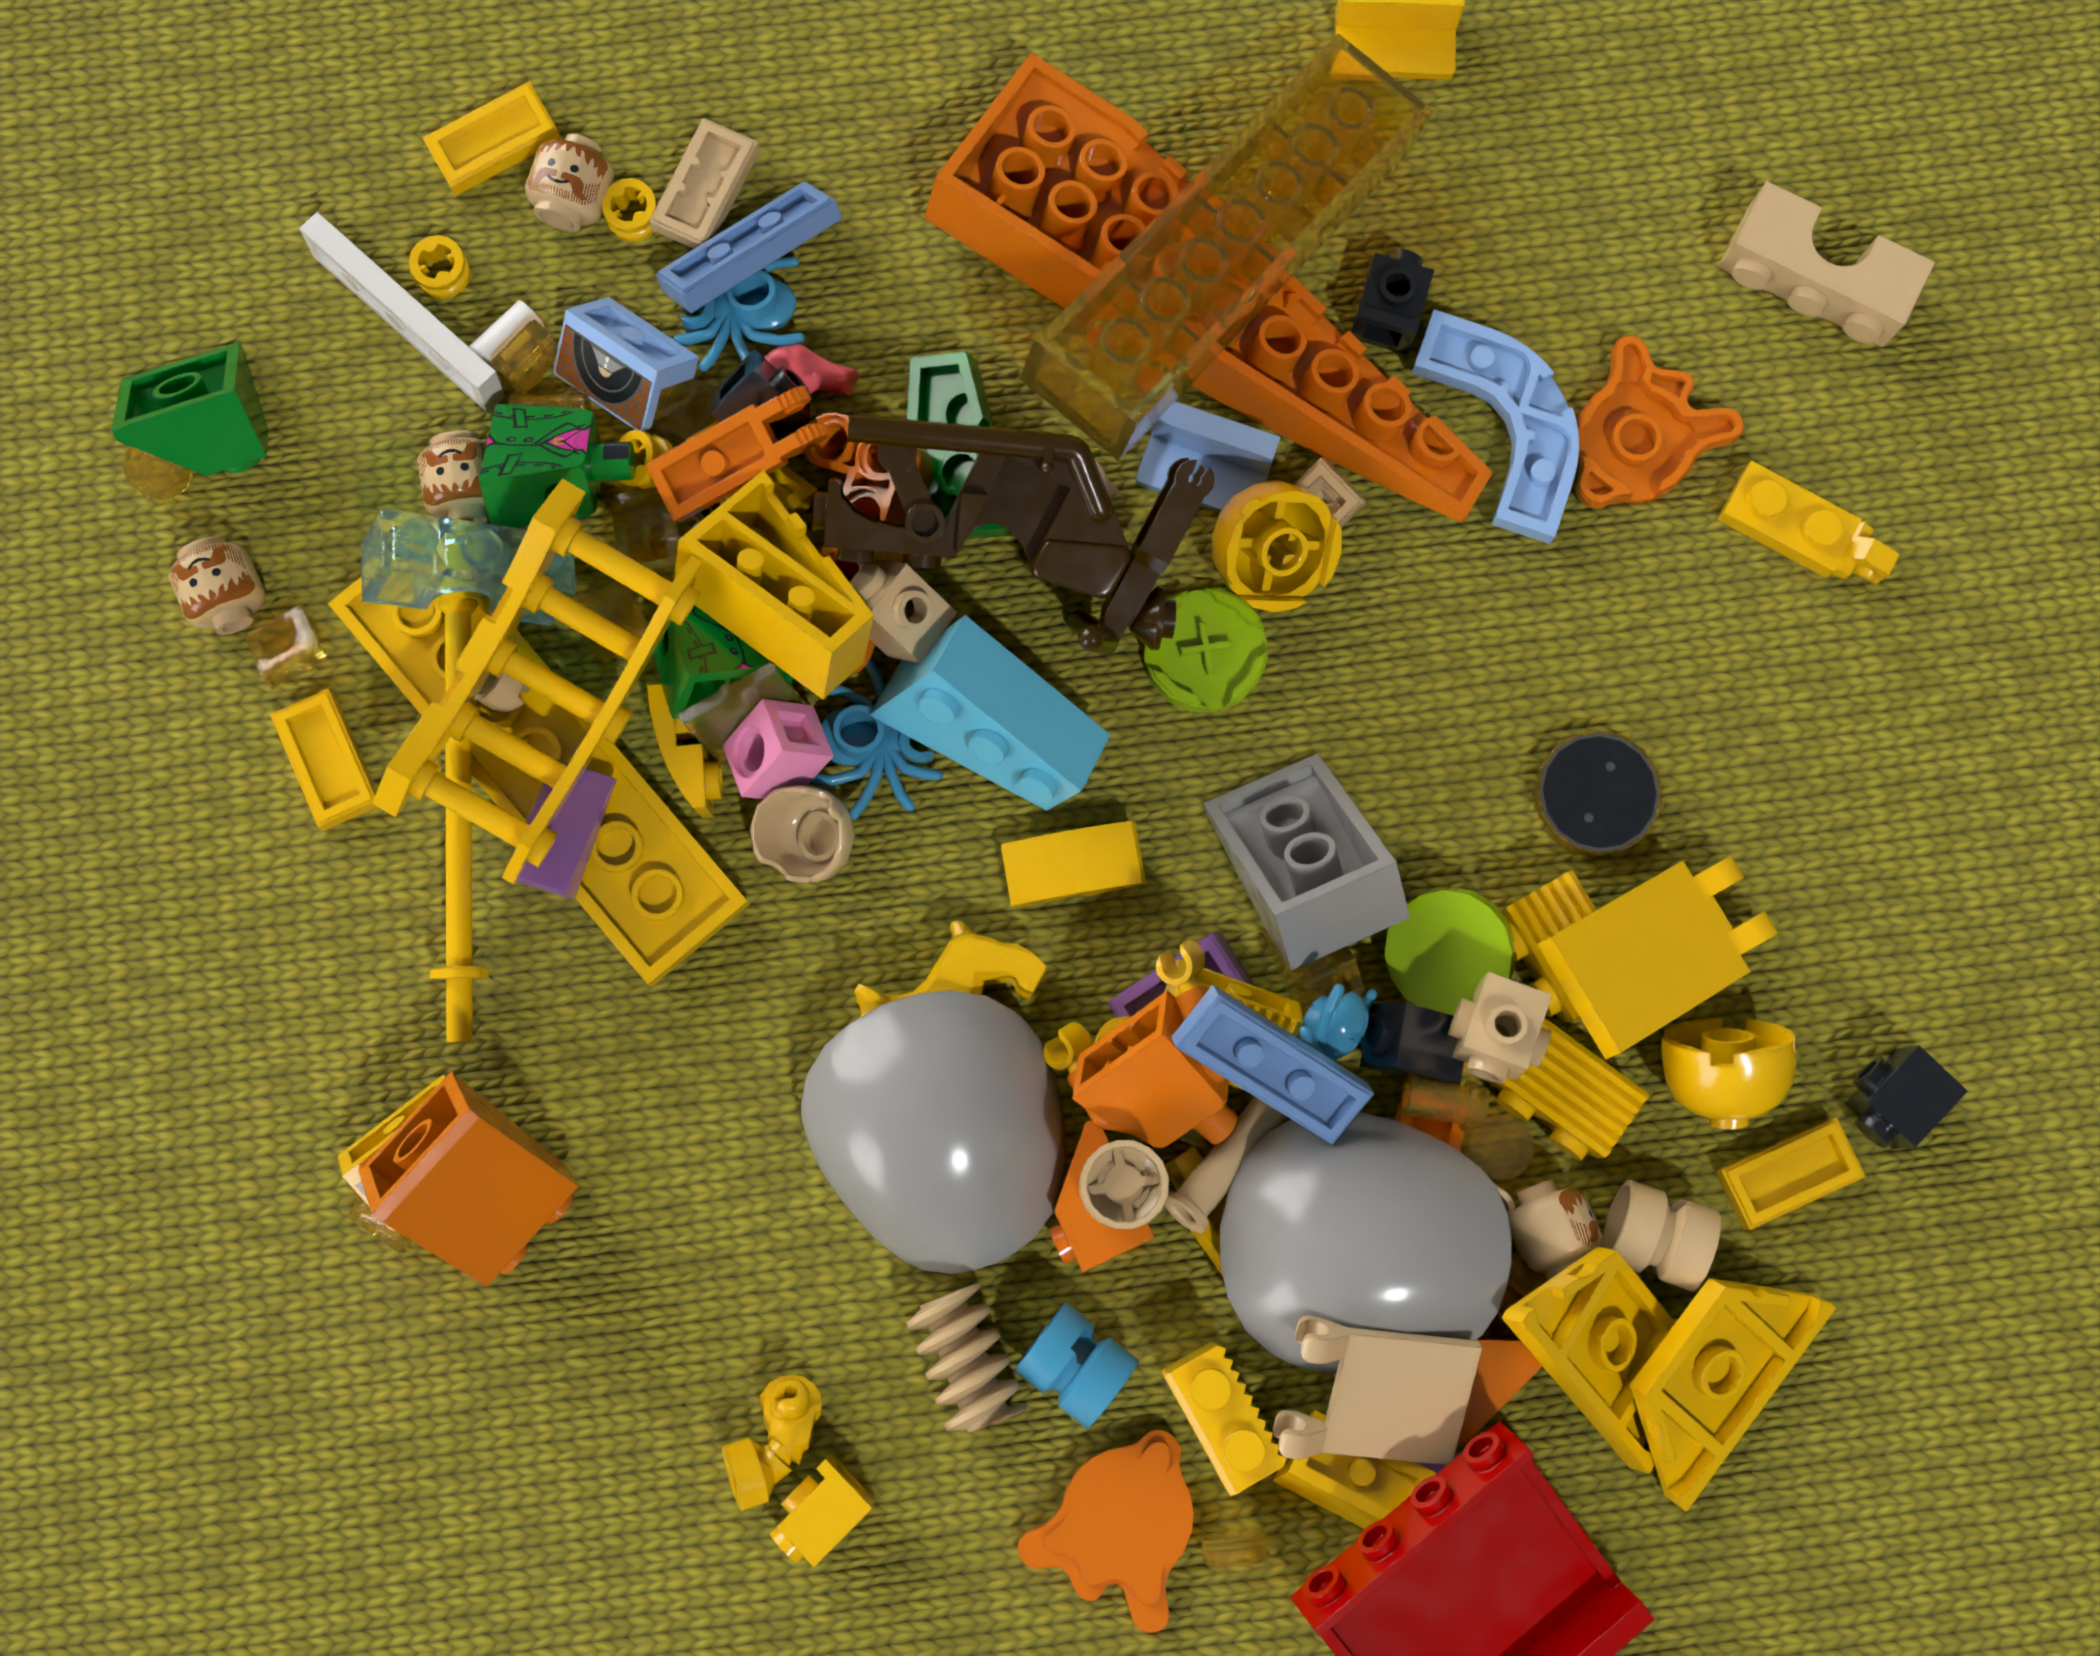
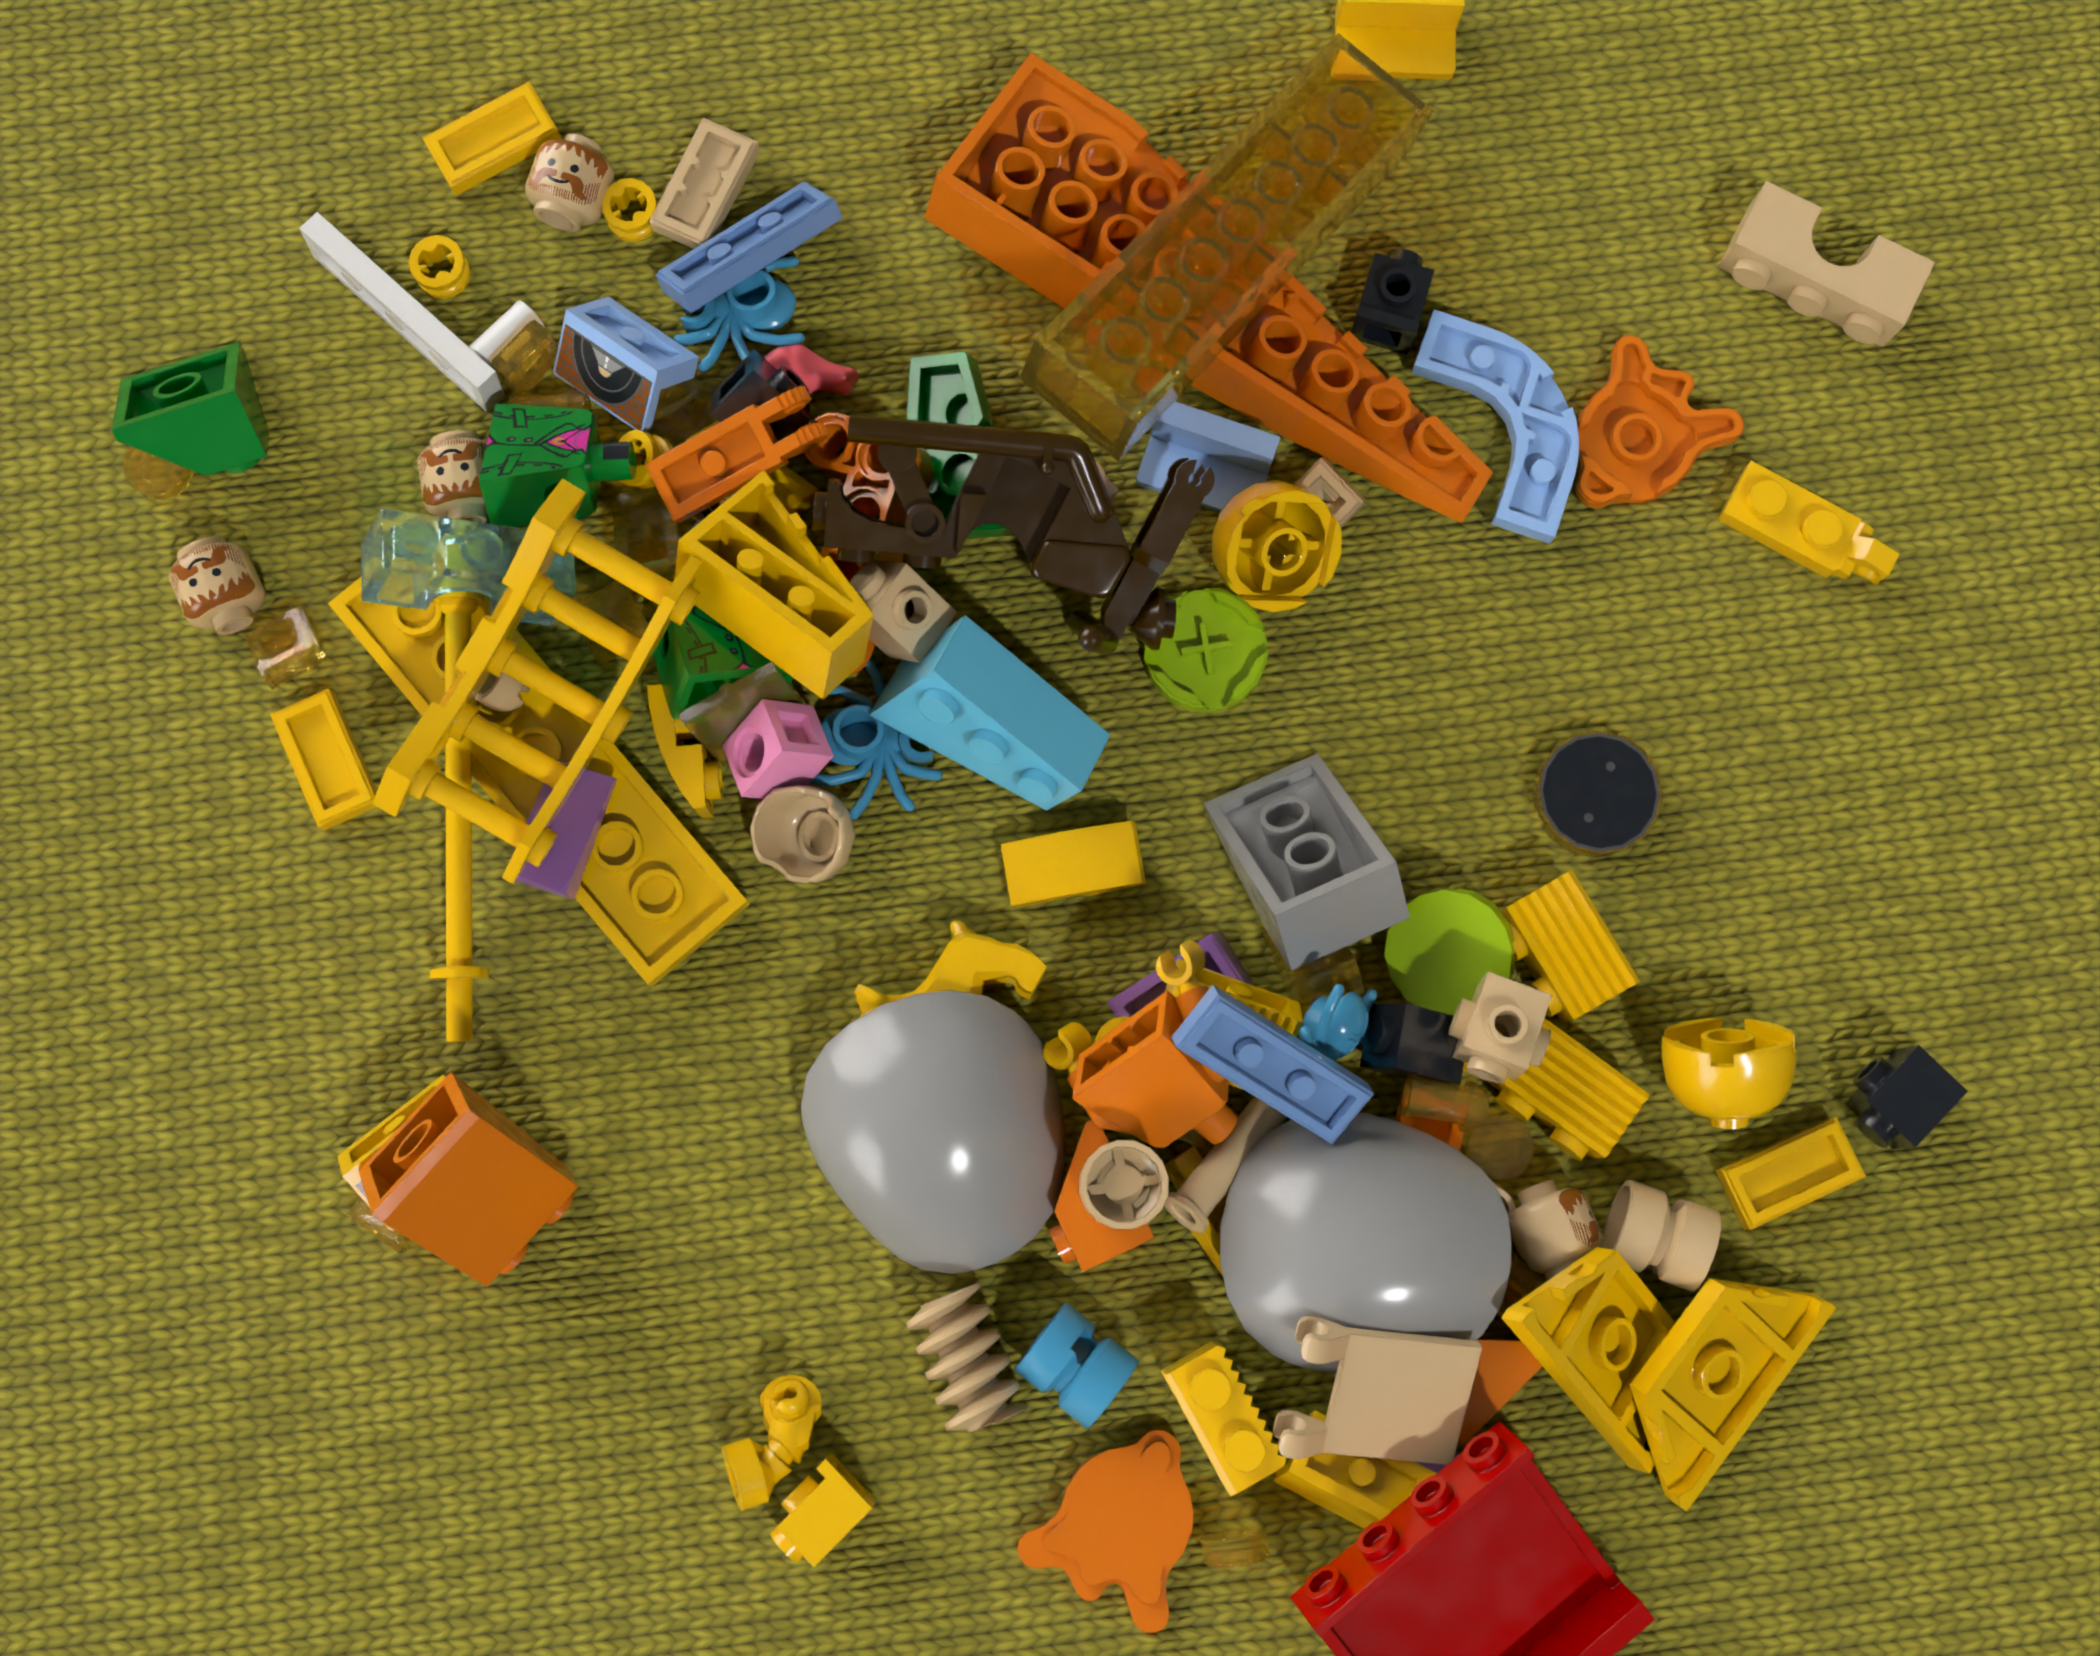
yellow tile [1537,856,1778,1060] -> none

